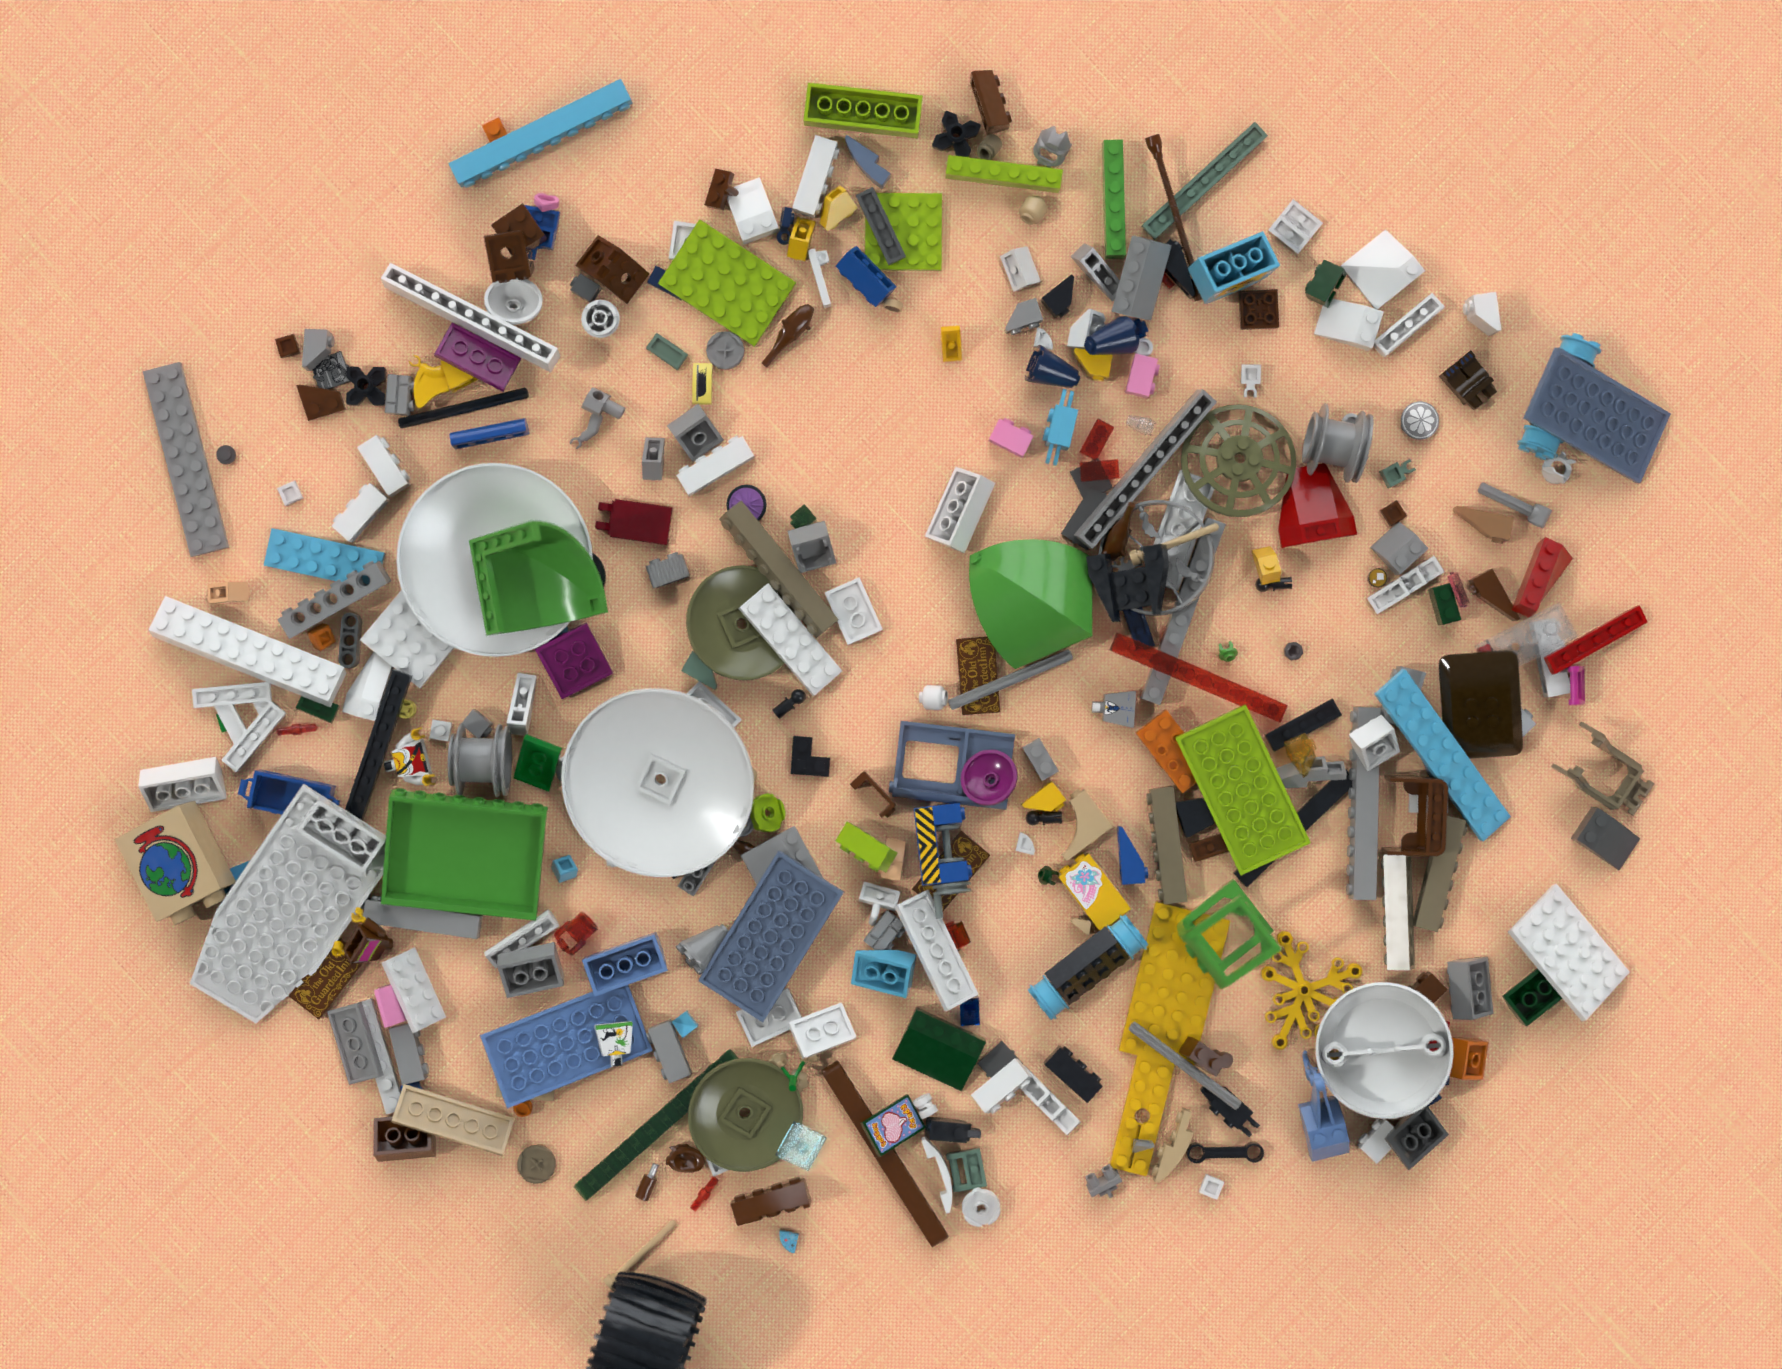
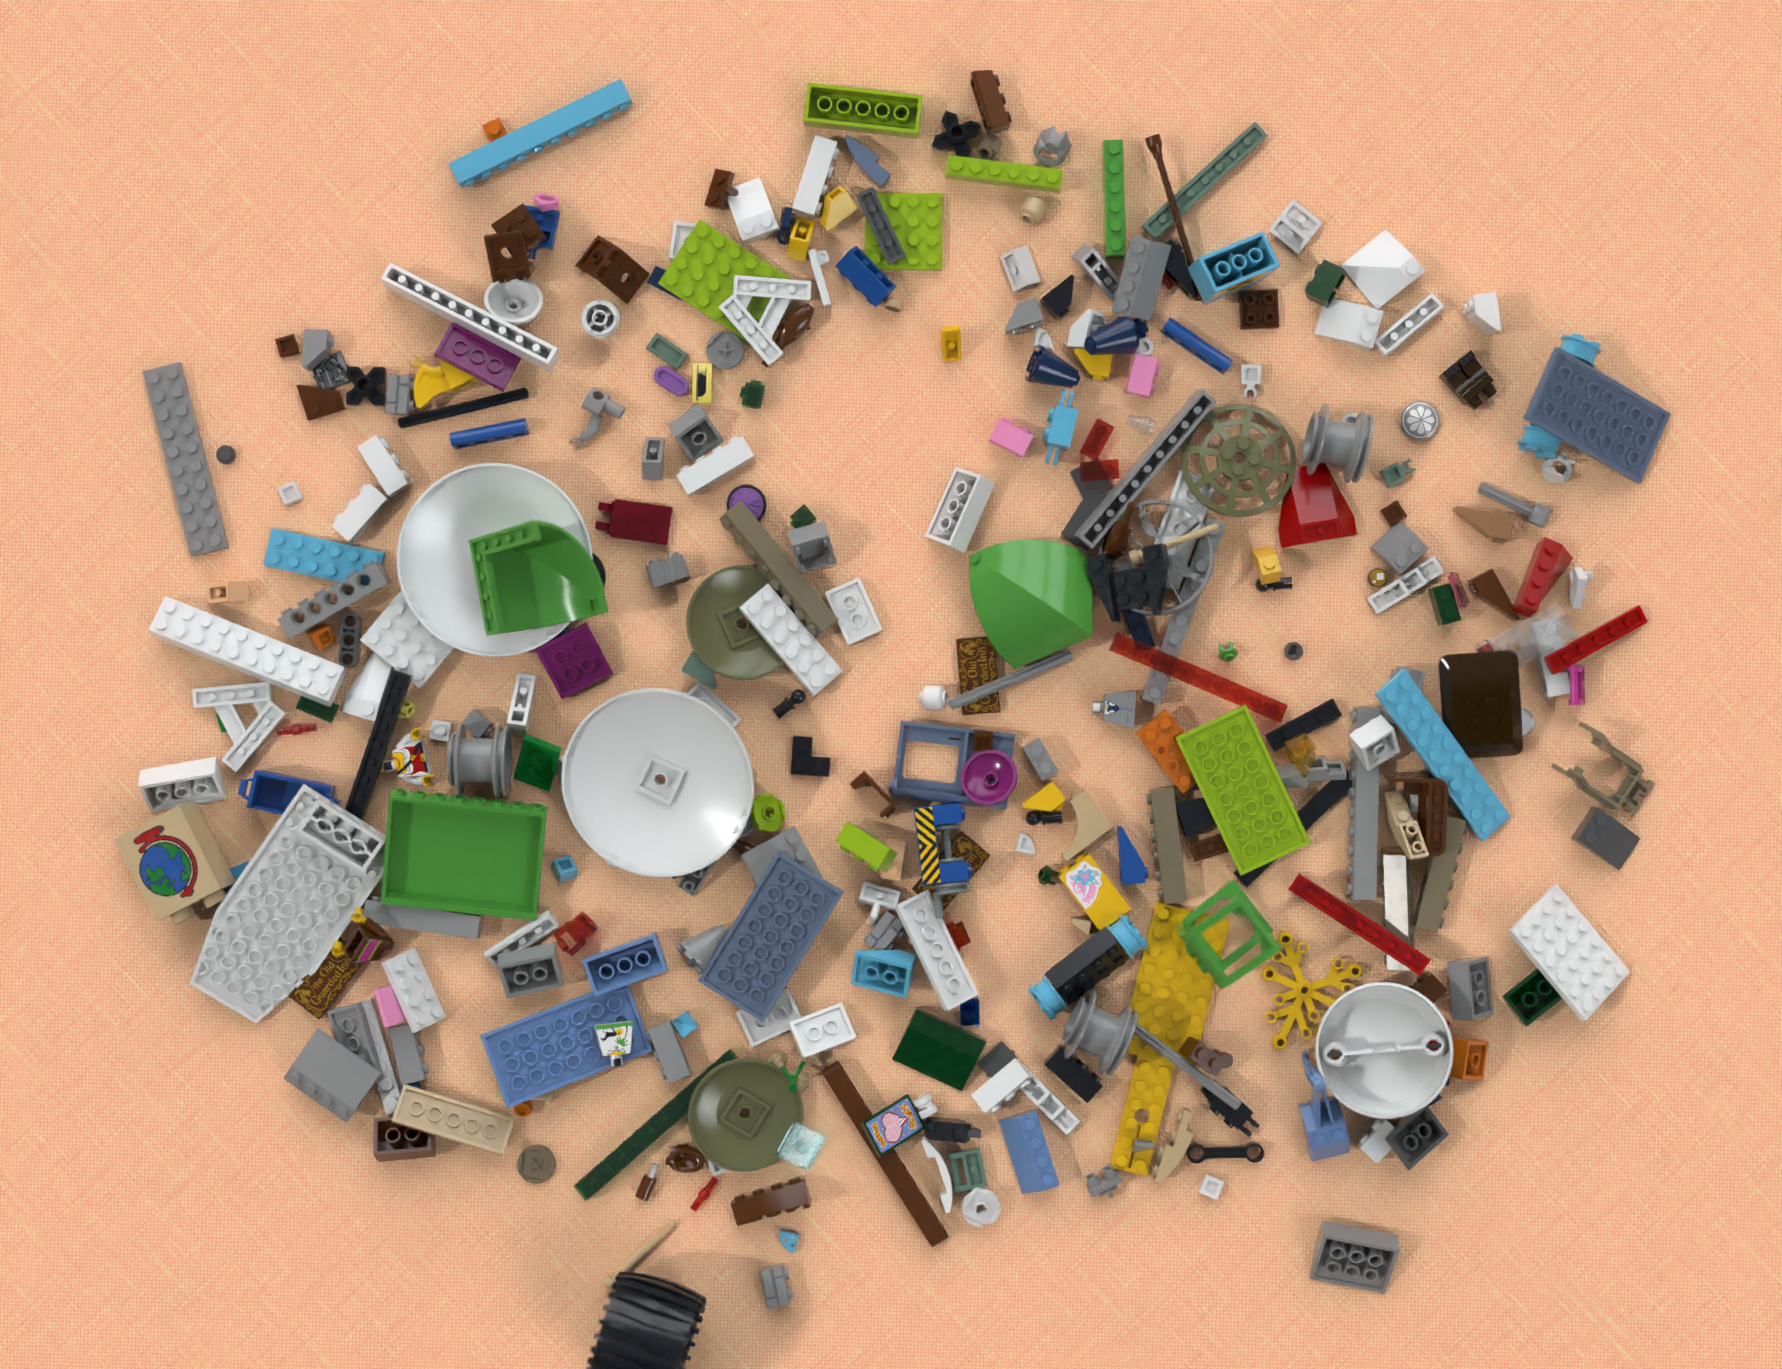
dark grey brick [570,274,602,303] -> none
none -> light grey slope [283,1028,382,1123]
none -> medium lavender tile [654,366,689,396]
none -> white plate [719,275,812,366]
none -> clear green brick [740,380,766,410]
none -> light grey brick [760,1263,793,1309]
none -> reddish brown tile [973,730,993,751]
none -> medium blue slope [999,1108,1060,1193]
none -> light grey wheel [1061,990,1138,1076]
none -> blue brick [1161,317,1233,374]
none -> red plate [1289,873,1431,975]
none -> light grey slope [1309,1220,1400,1294]
none -> tan slope [1382,790,1429,860]
none -> white plate [1569,567,1593,609]

